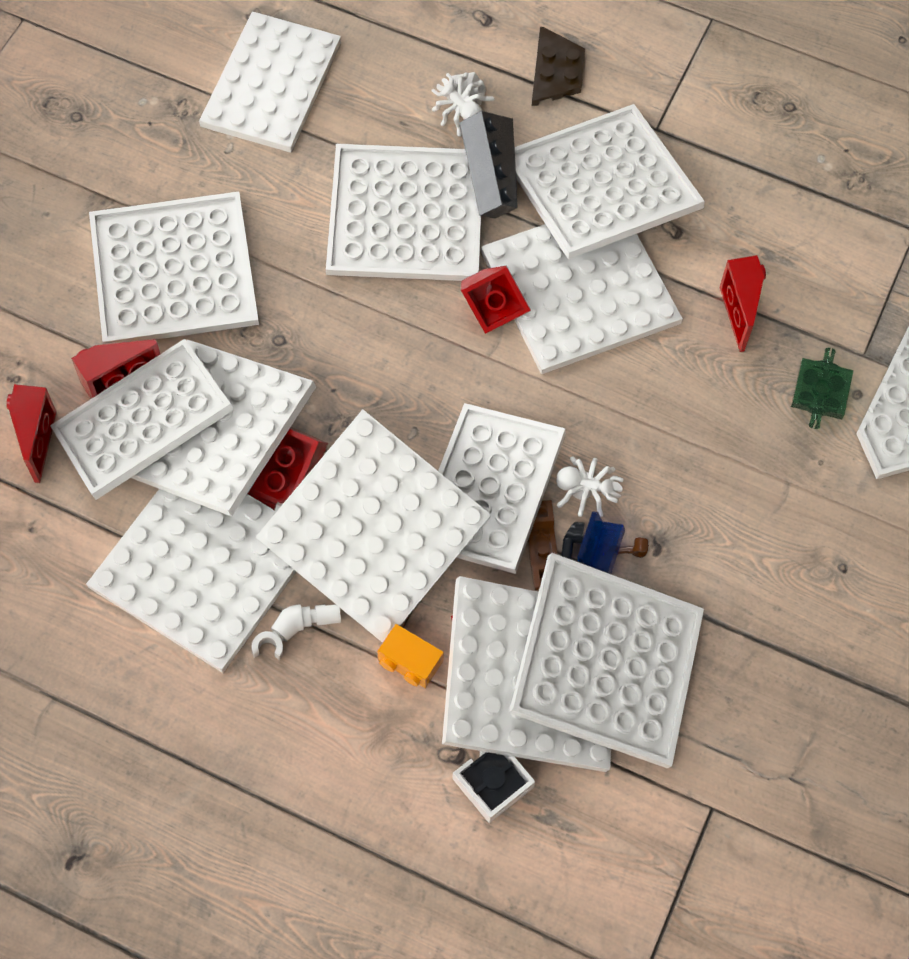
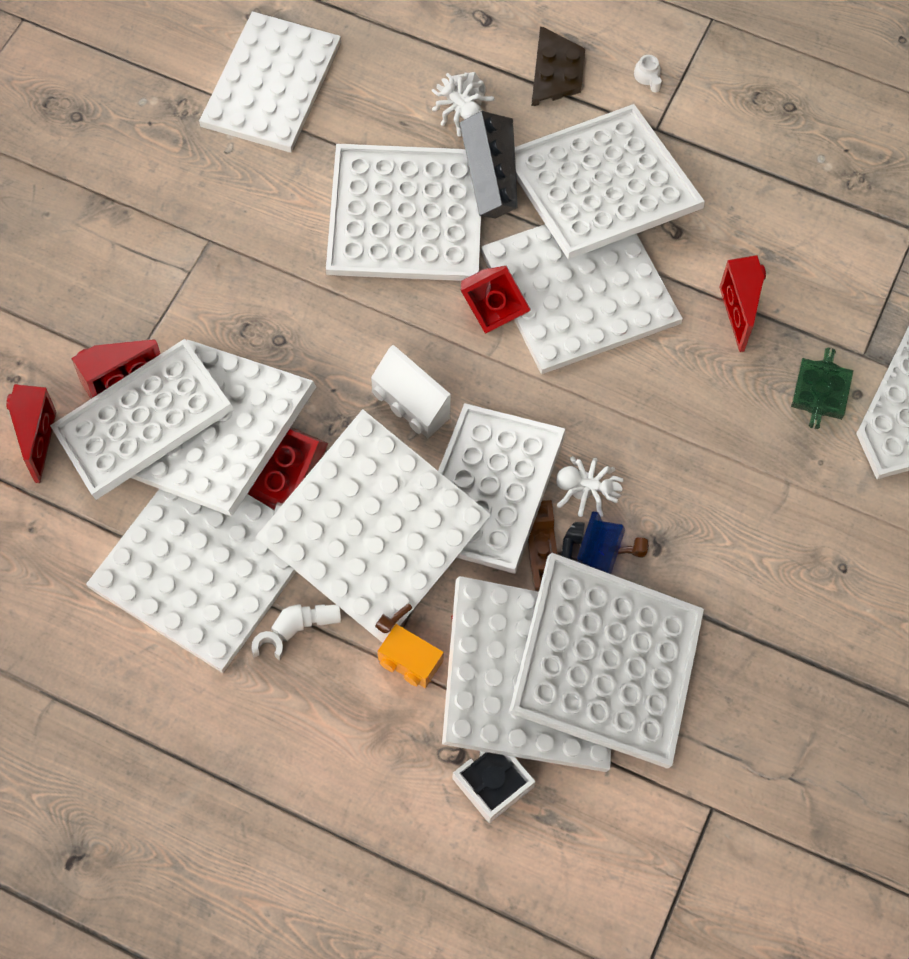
white plate [89,192,259,344] -> none
none -> white slope [371,345,451,438]
none -> reddish brown hand [375,603,413,633]
none -> white piece [634,55,662,93]

